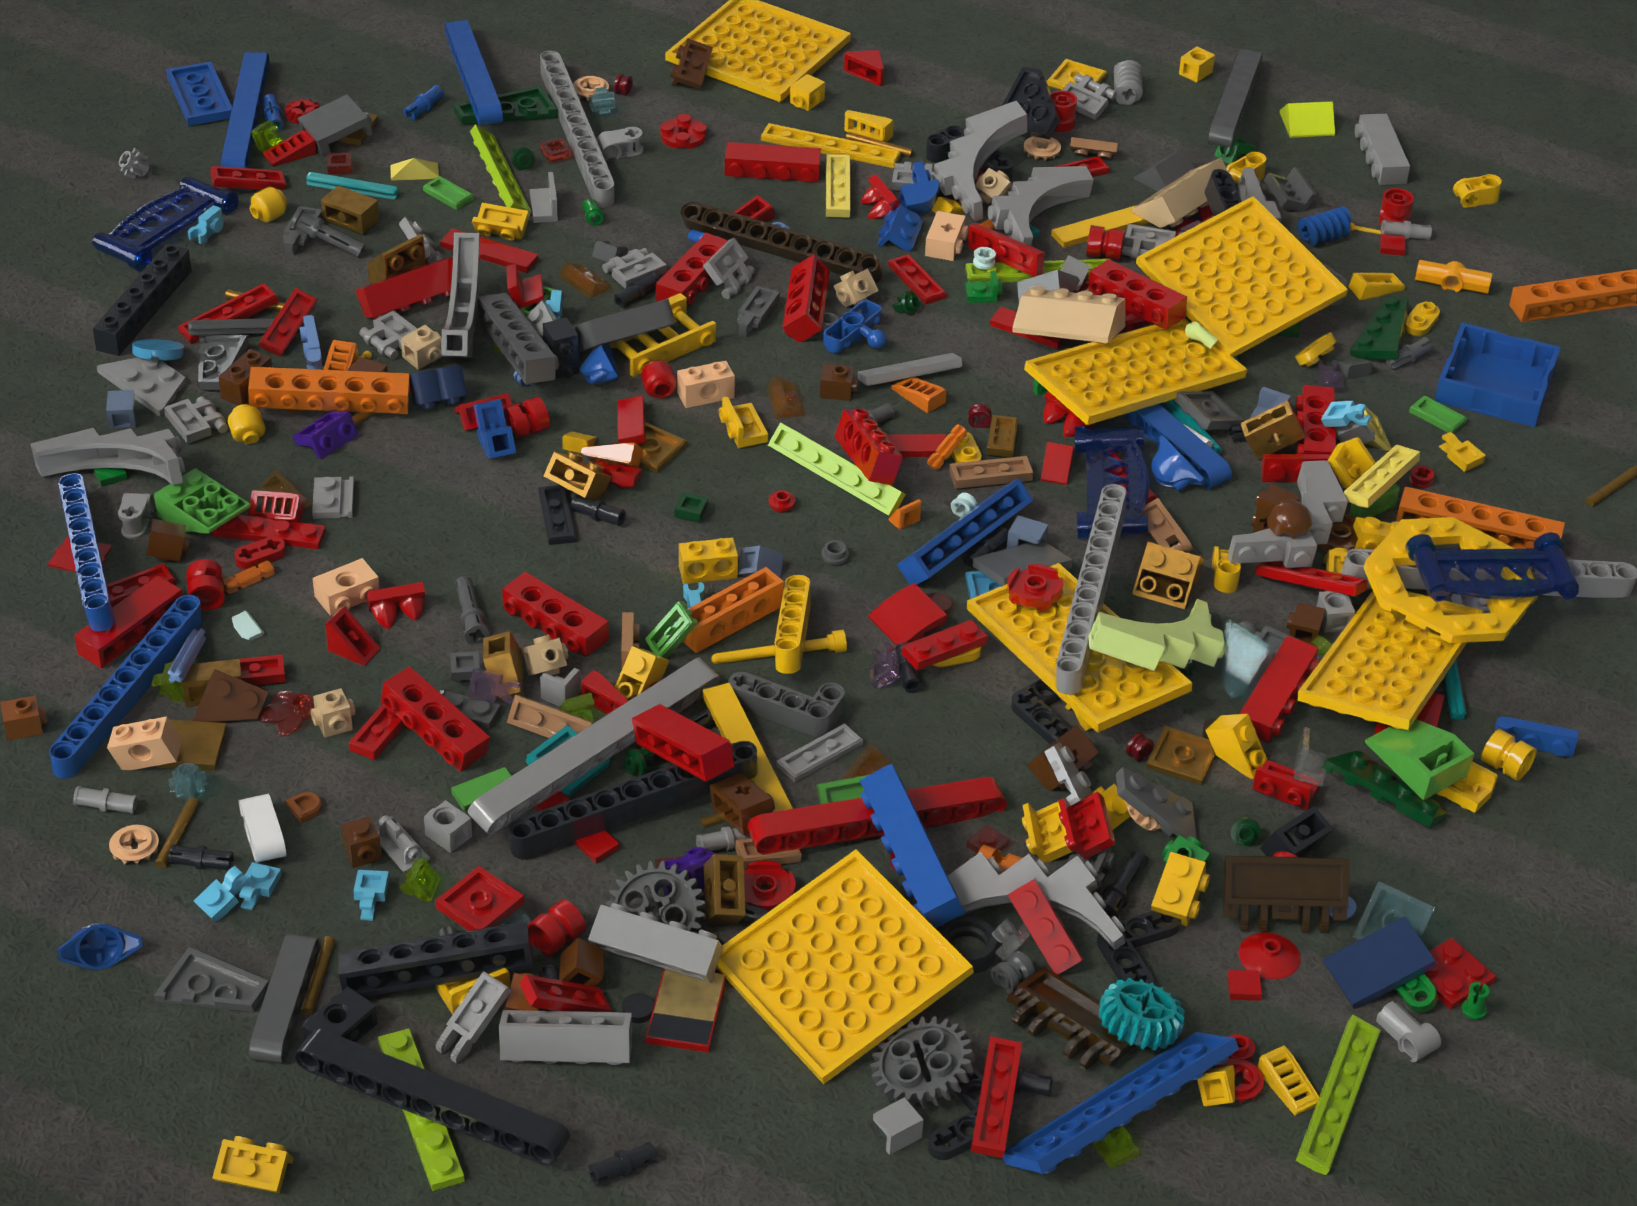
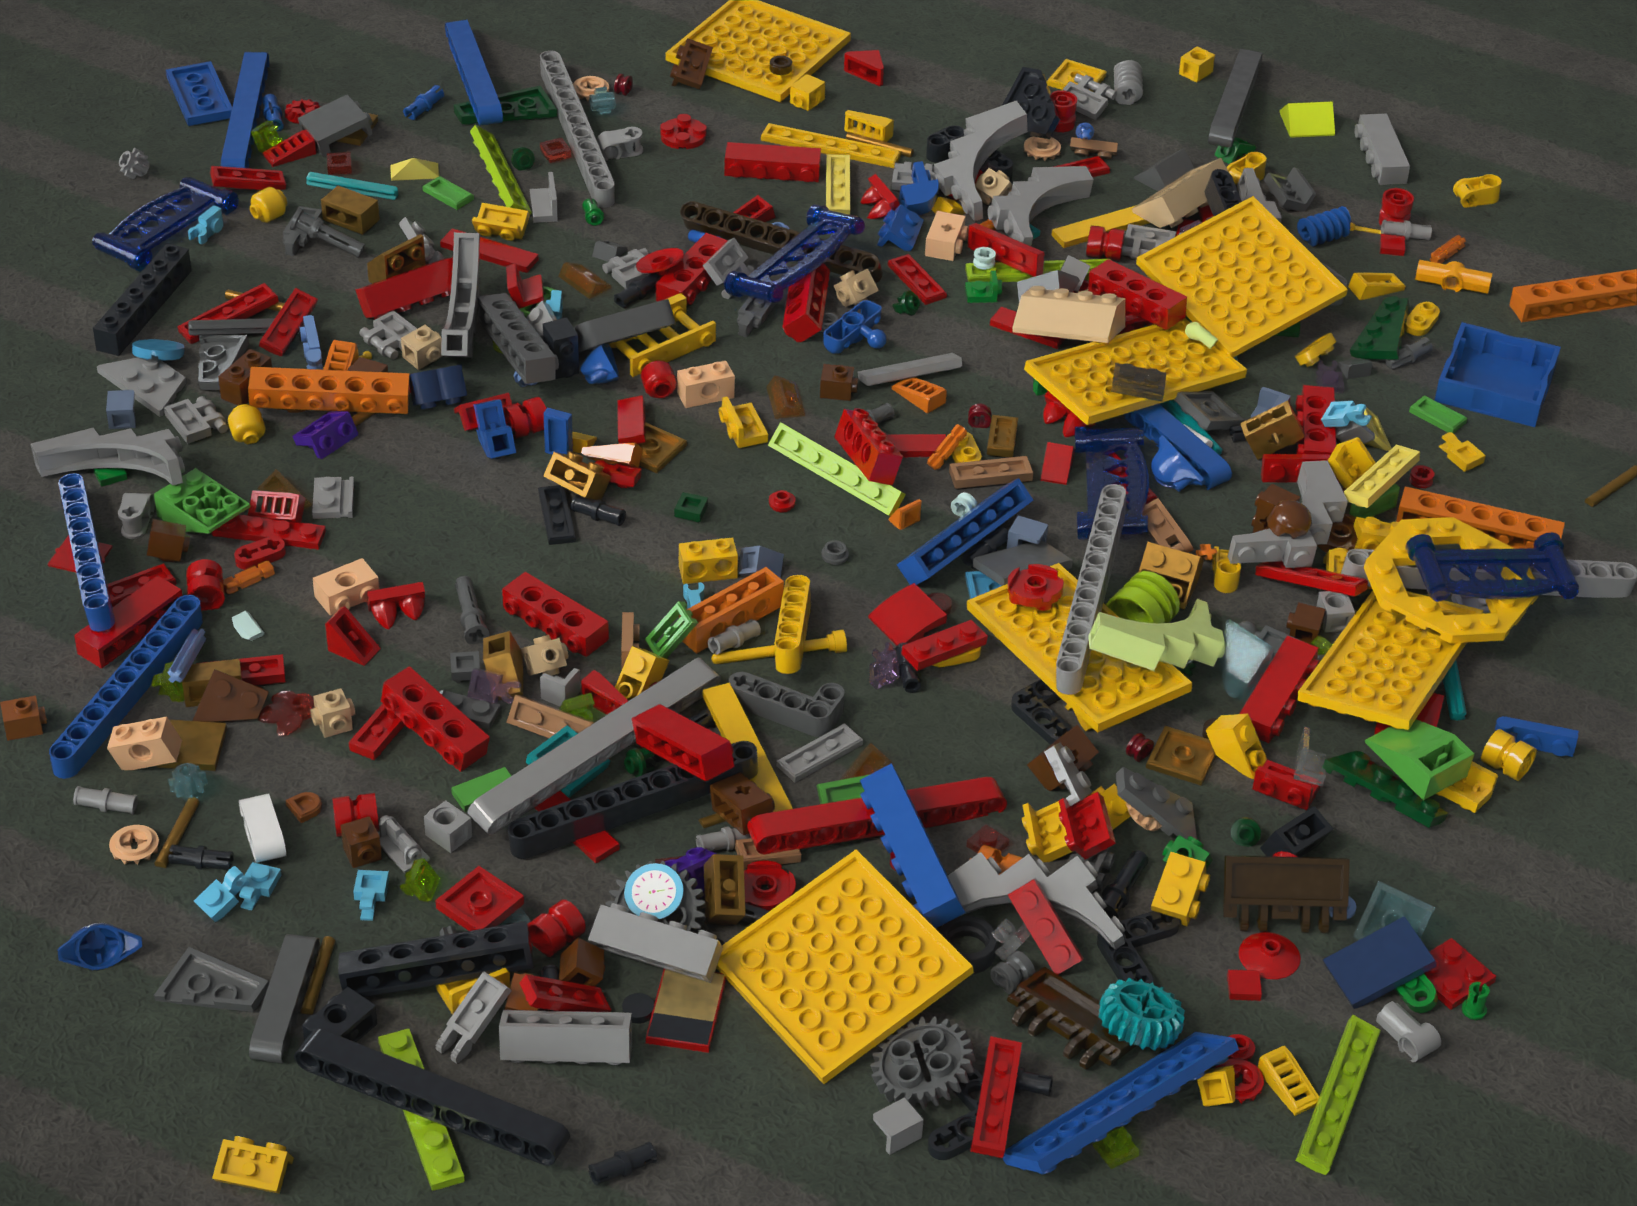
none -> red wheel [332,793,379,837]
none -> blue tile [544,407,573,455]
none -> sticker [624,863,683,919]
none -> red dish [636,248,684,276]
none -> light grey pin [708,619,761,655]
none -> clear blue piece [724,204,865,303]
none -> dark brown tile [769,56,792,75]
none -> blue axle [1076,122,1094,140]
none -> lime wheel [1106,571,1180,624]
none -> clear smoke plate [1111,363,1166,401]
none -> orange axle [1195,544,1217,560]
none -> orange axle [1430,235,1466,264]

